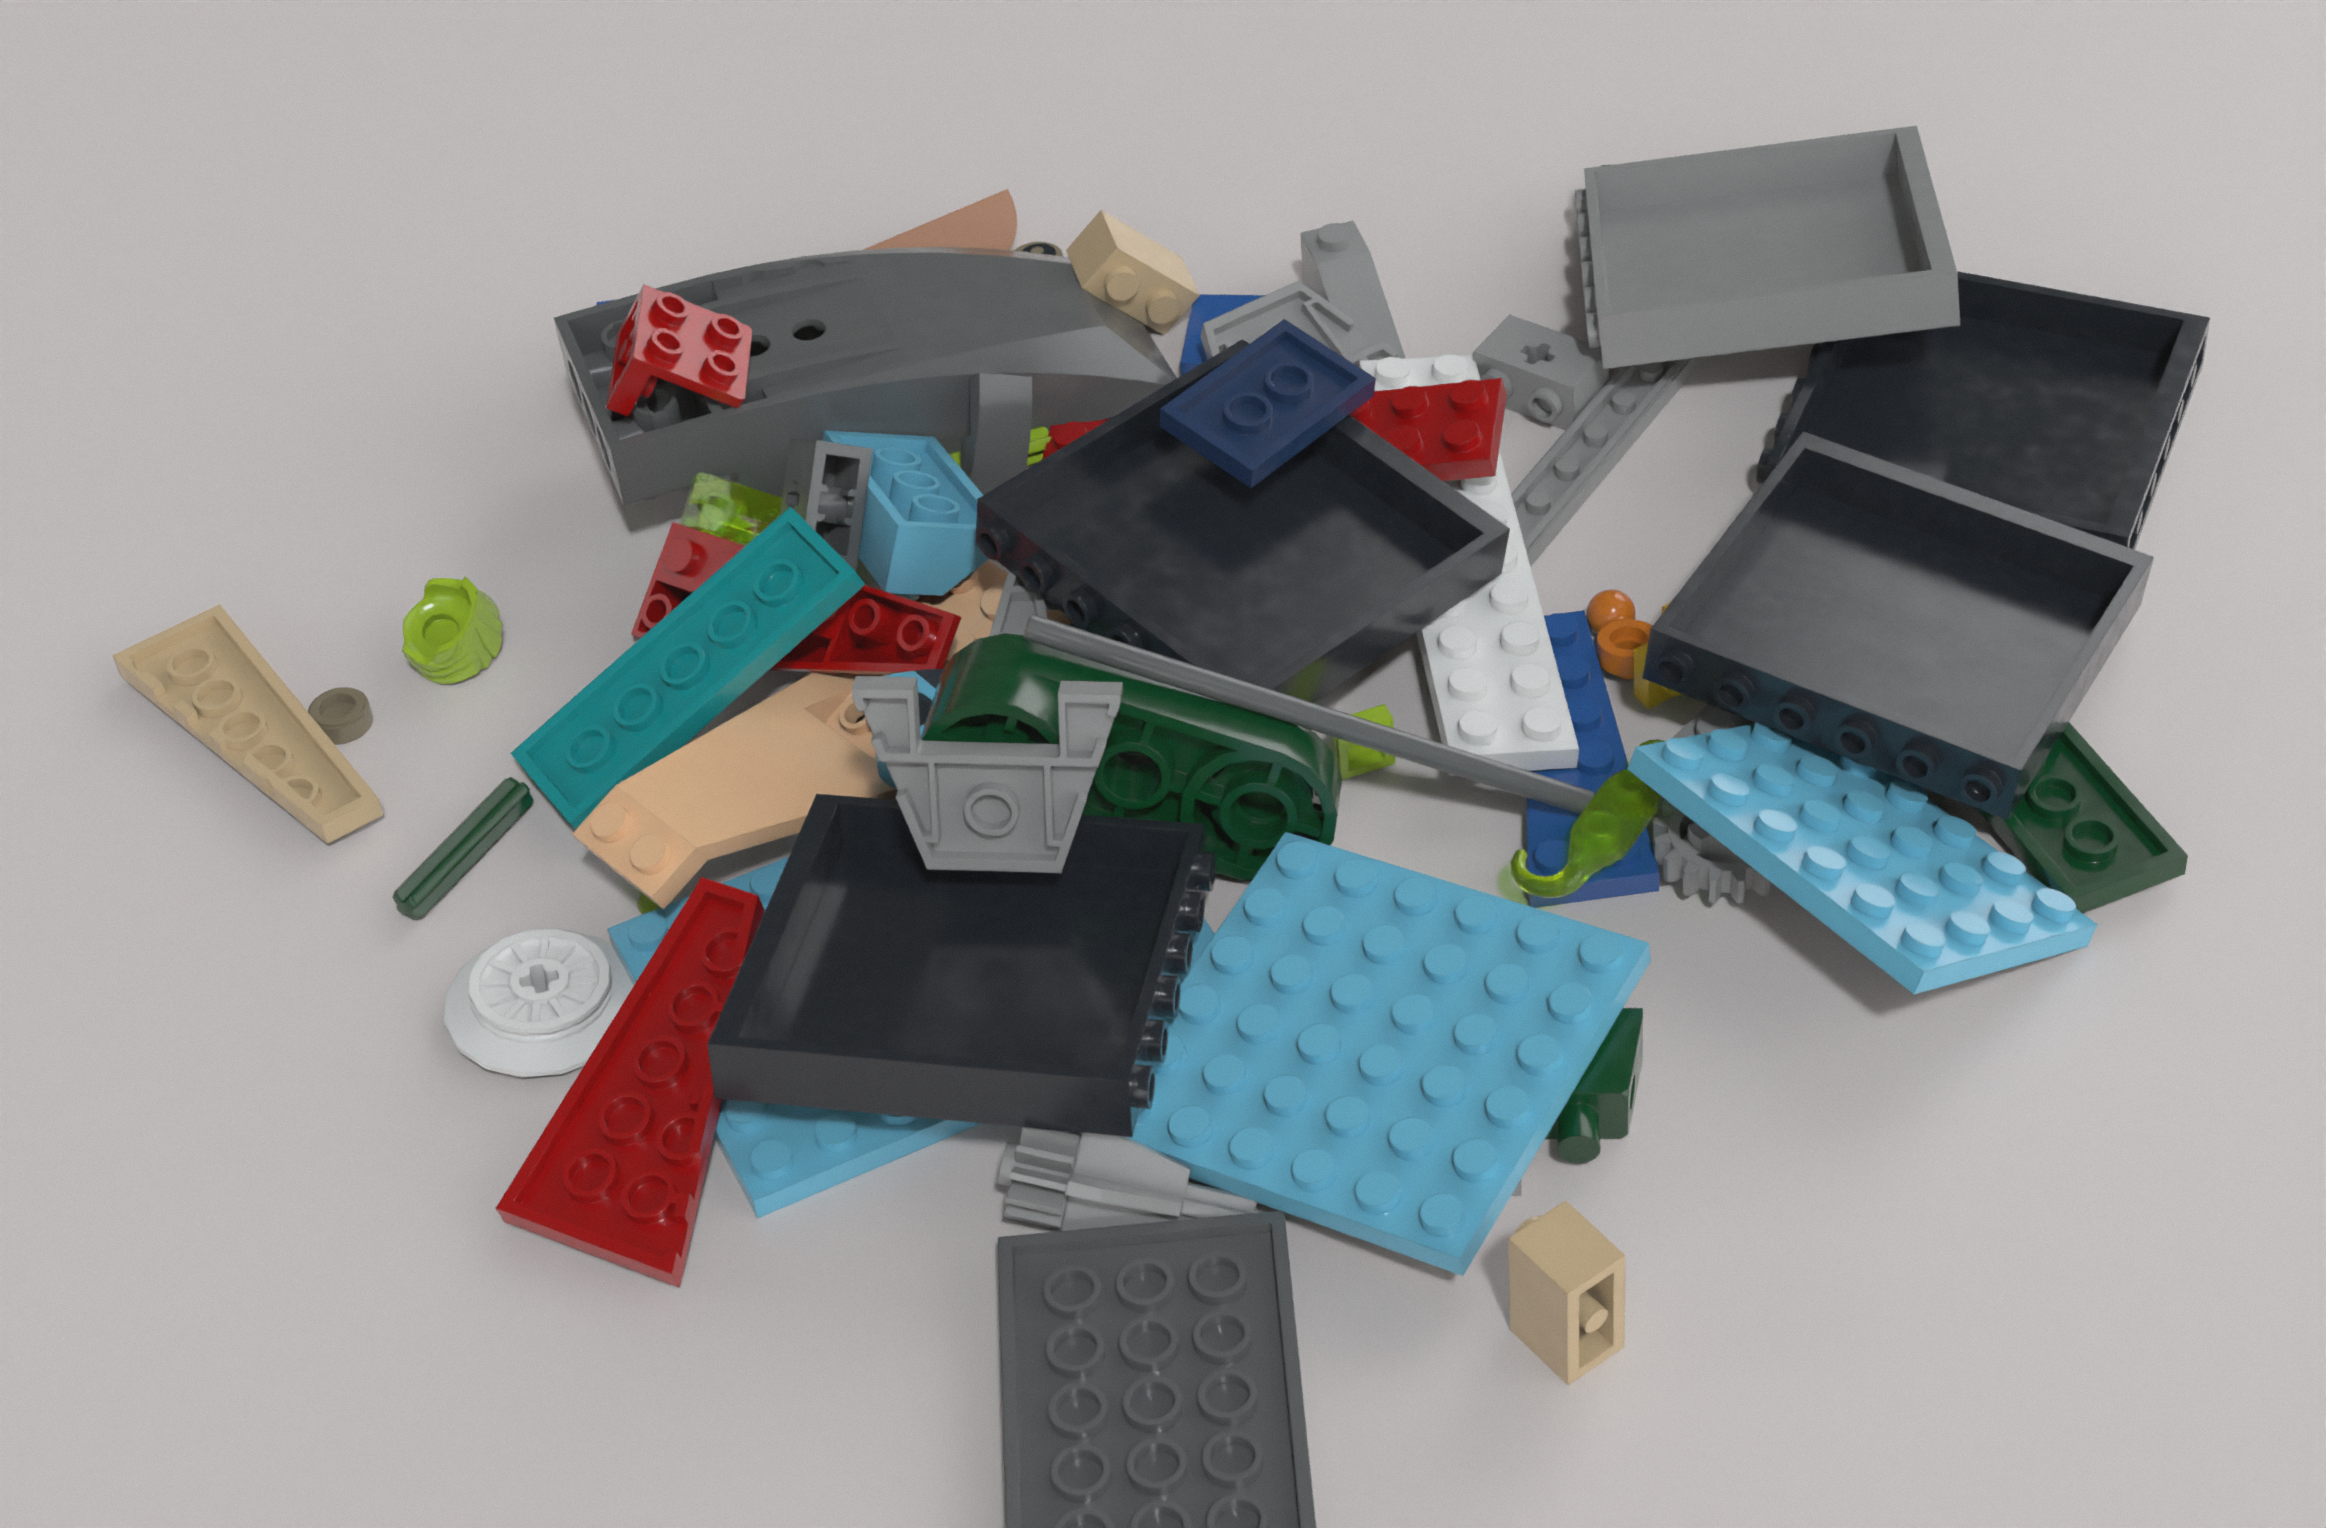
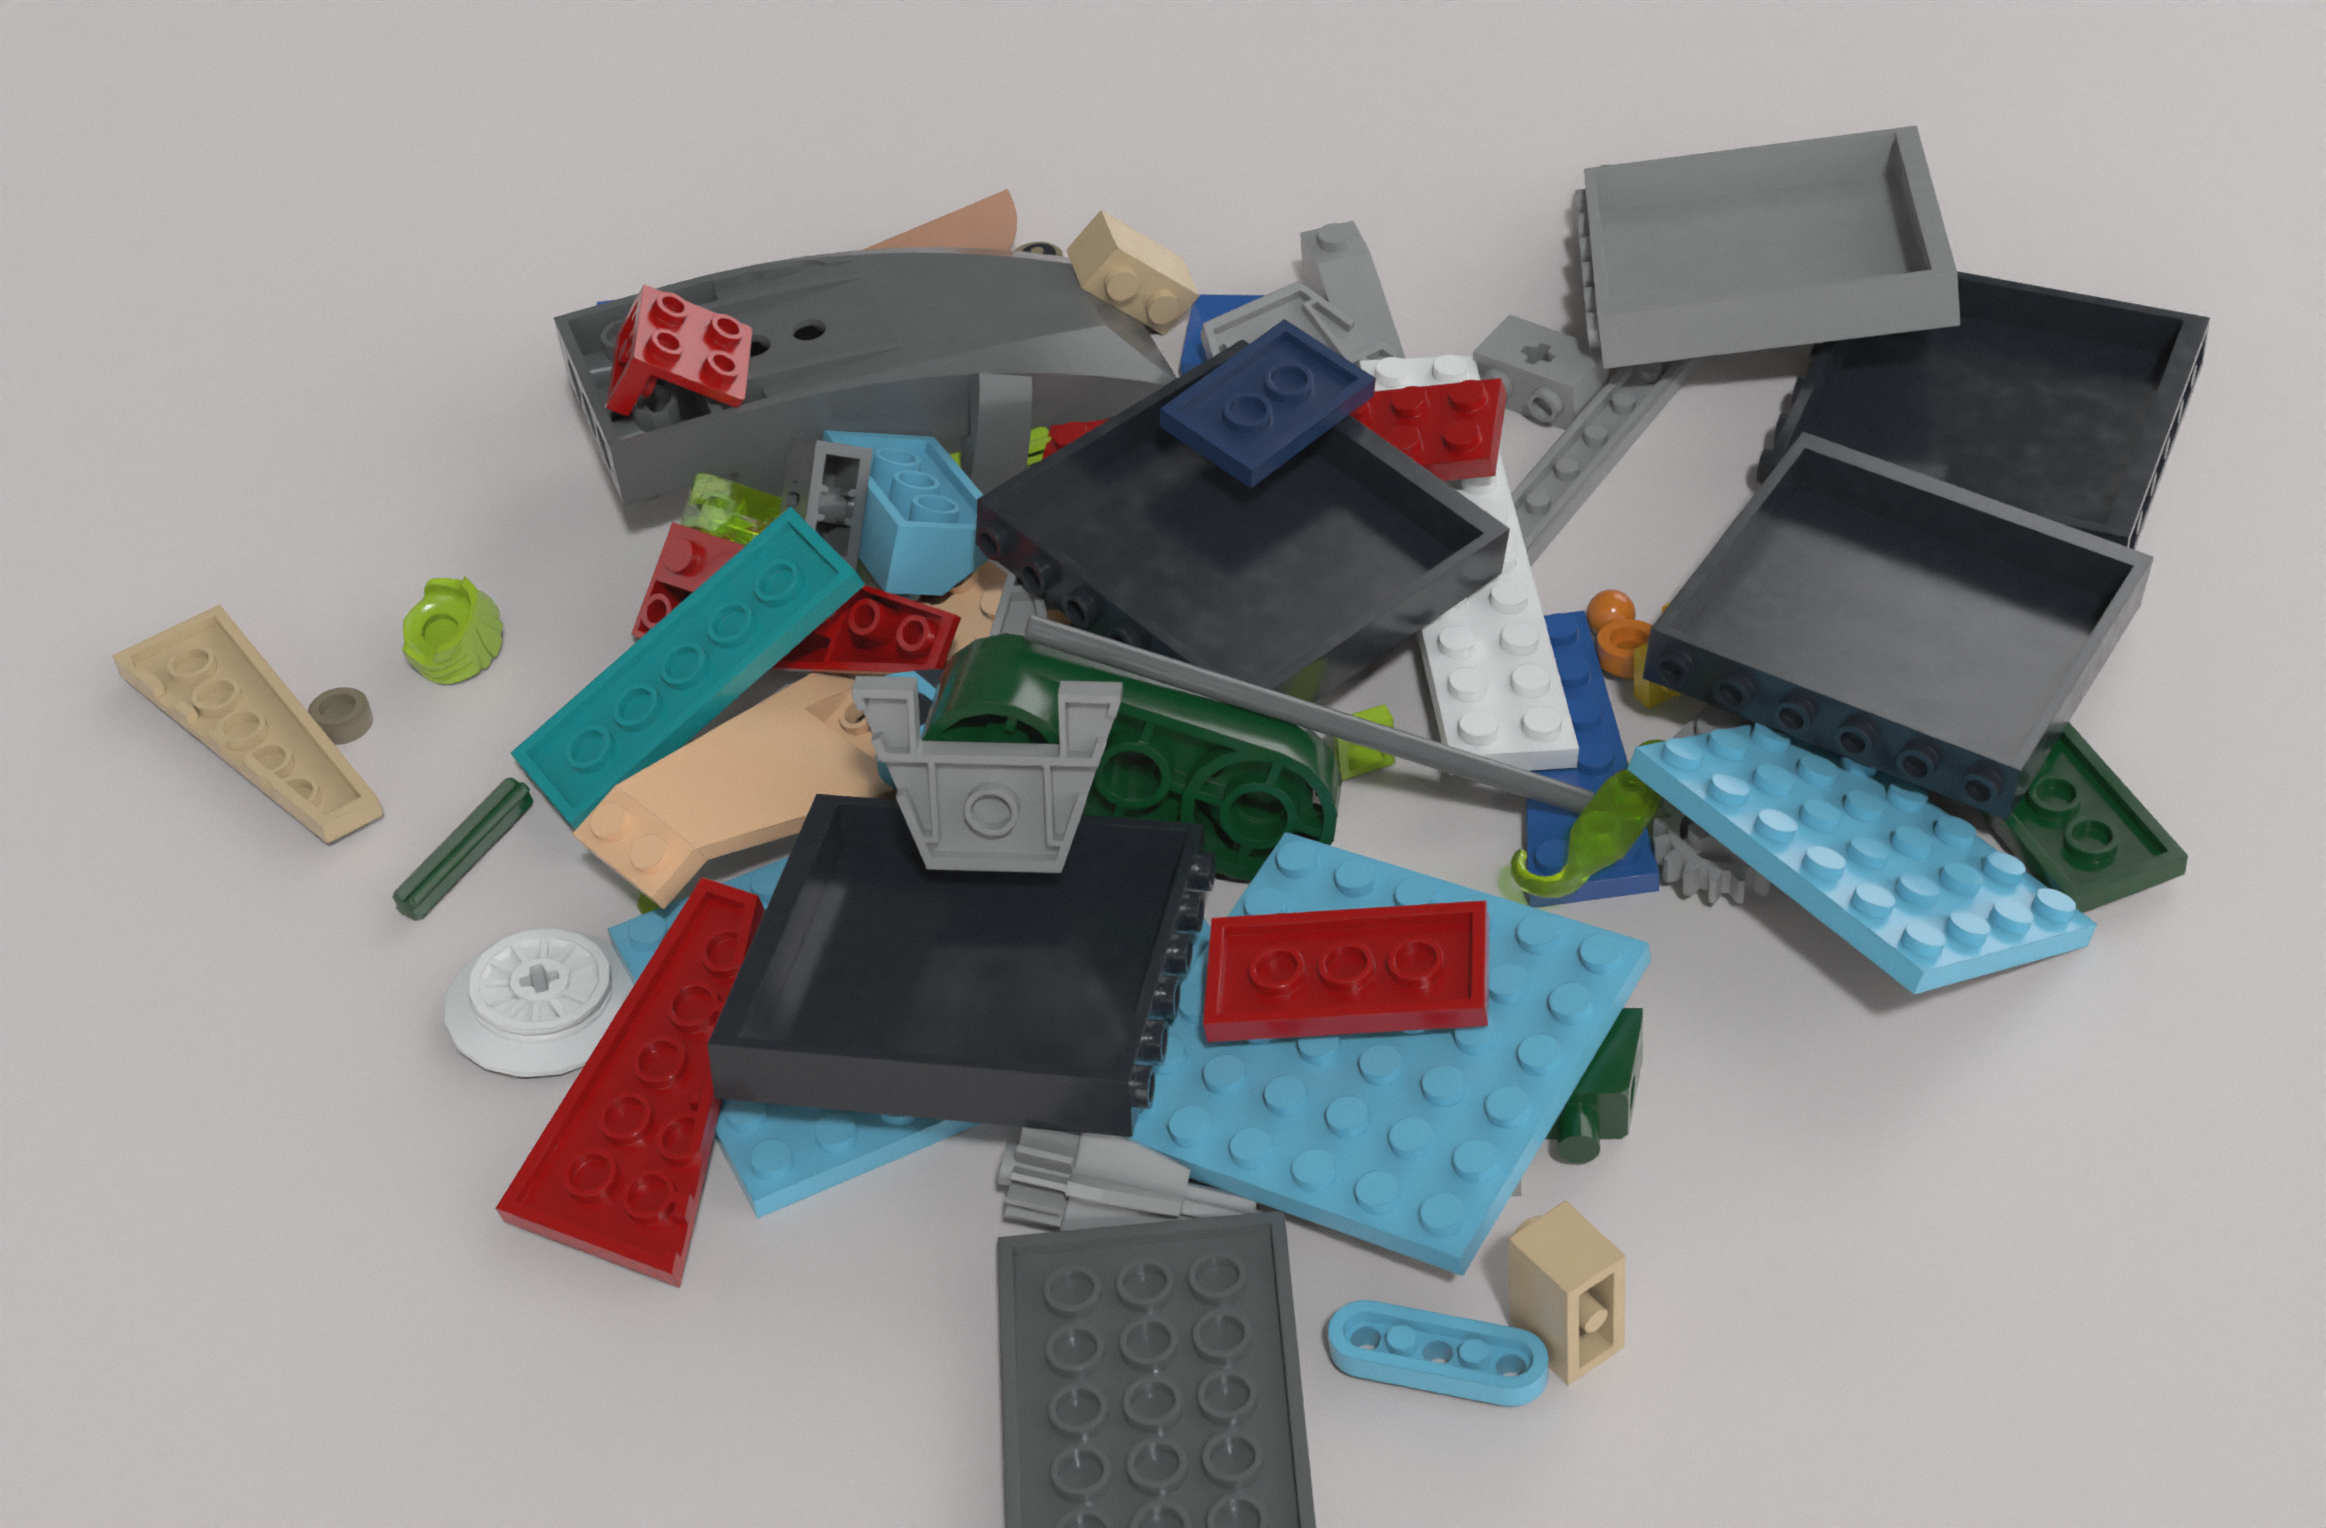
none -> red plate [1203,900,1490,1042]
none -> medium azure plate [1328,1300,1549,1406]

